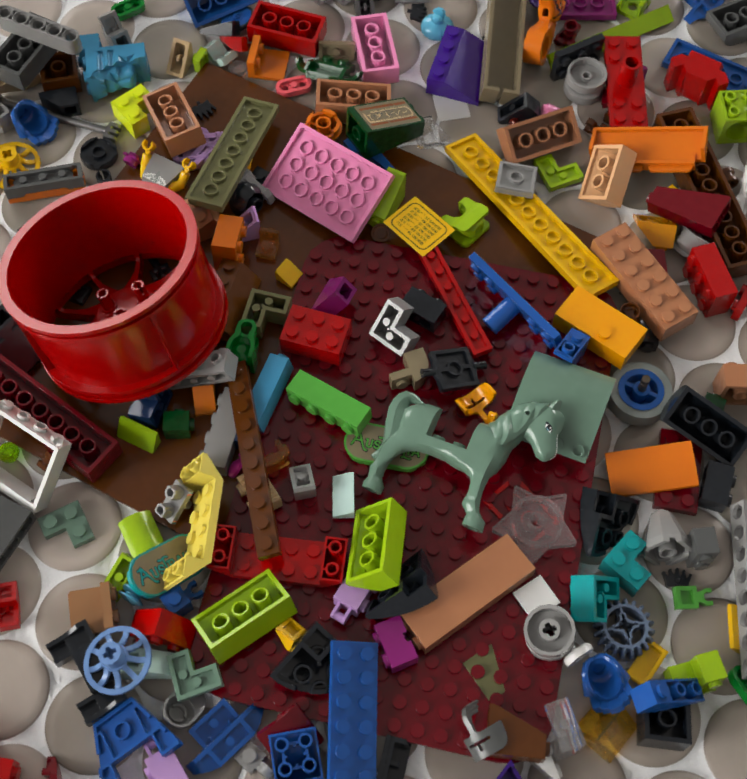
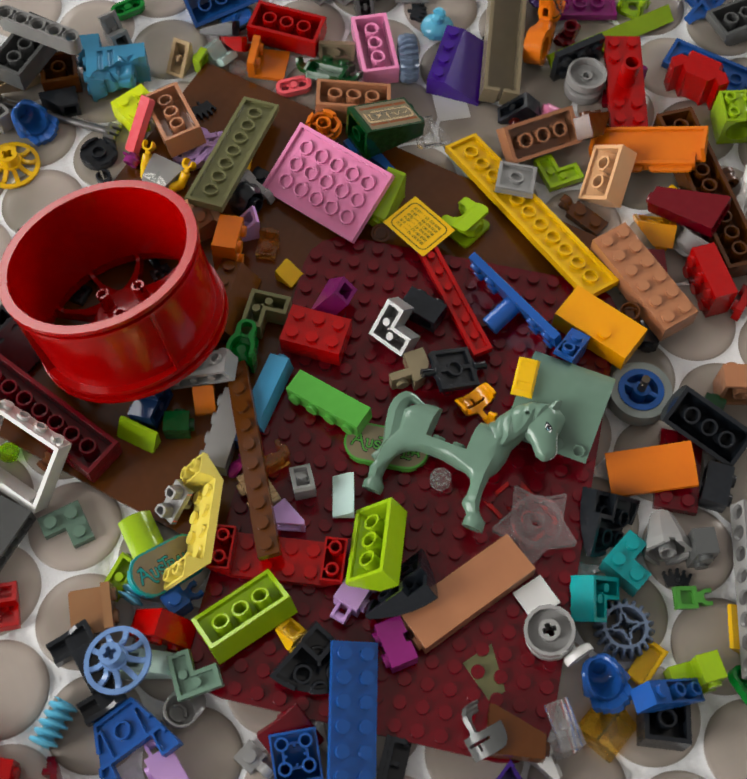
dark grey piece [2,162,86,204] -> none
blue plate [186,698,264,775] -> none
none -> medium azure piece [28,696,78,751]
none -> coral tile [125,95,155,155]
none -> lavender slope [273,498,306,532]
none -> sand blue gear [397,33,419,84]
none -> clear tile [430,467,452,491]
none -> yellow tile [510,357,540,399]
none -> reddish brown plate [558,194,608,237]
none -> reddish brown slope [573,109,609,141]

